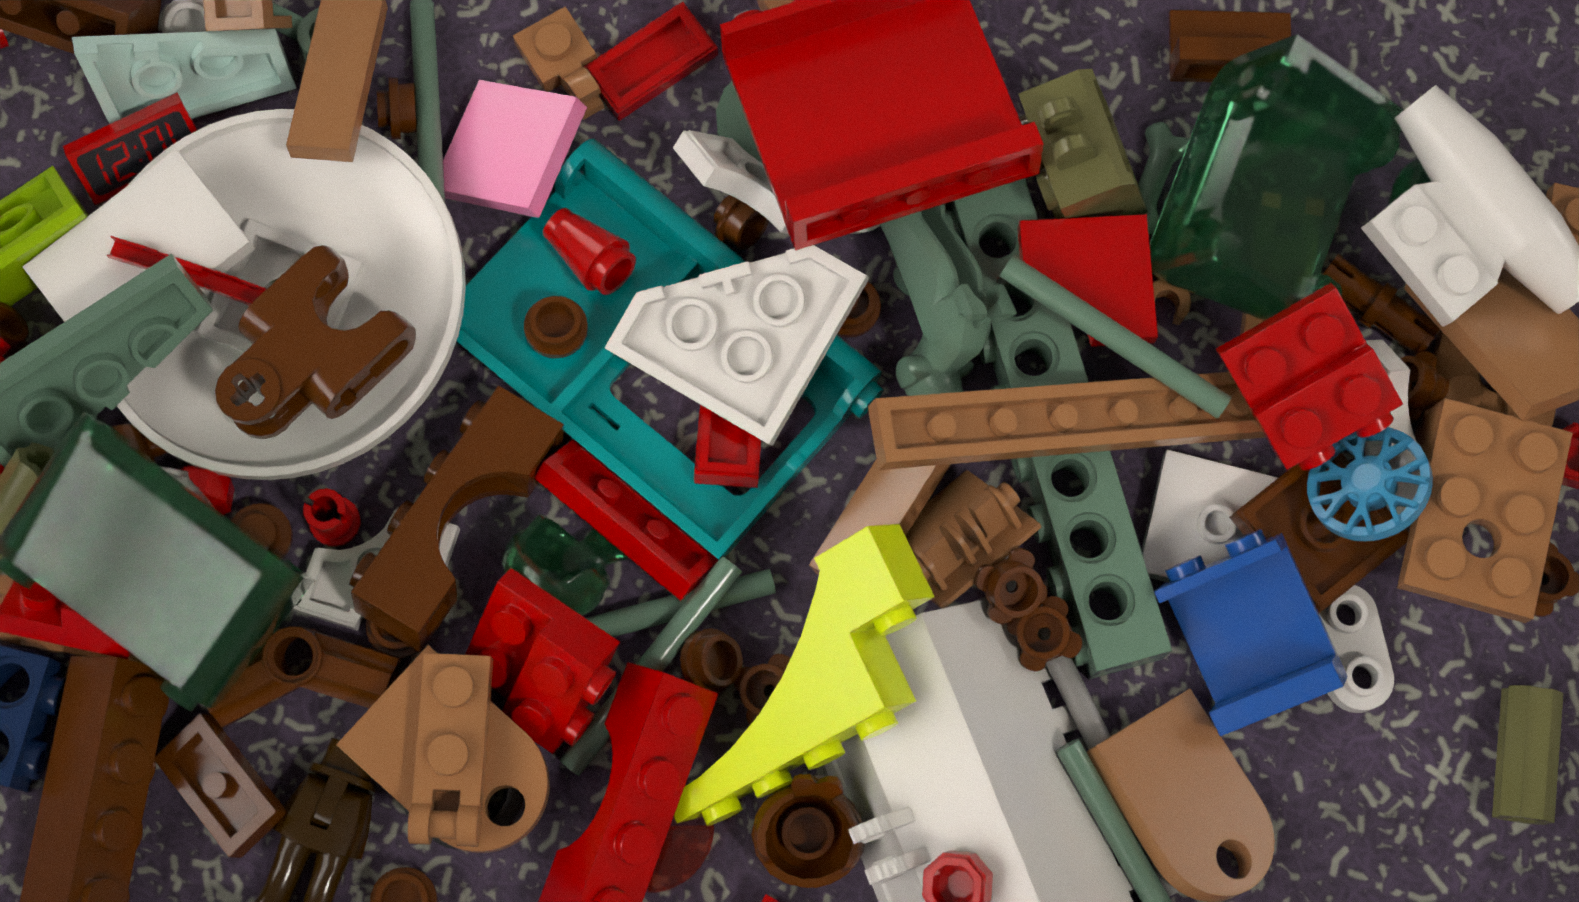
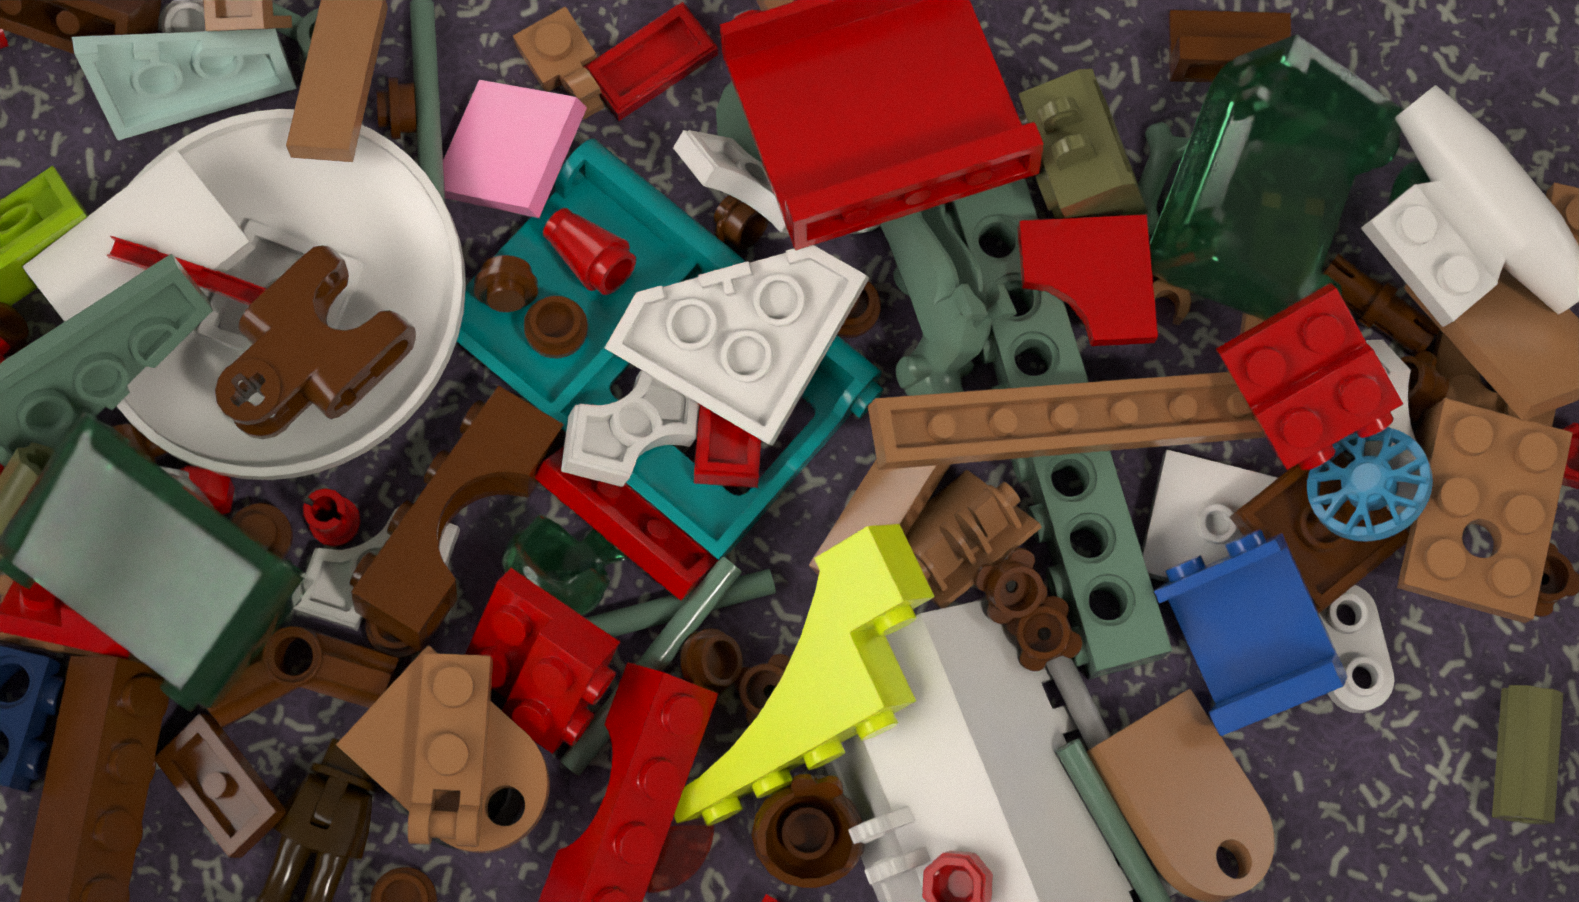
tile [63,92,198,205] -> none
sand green bar [999,255,1232,419] -> none
none -> reddish brown plate [474,255,538,312]
none -> white tile [561,370,700,487]

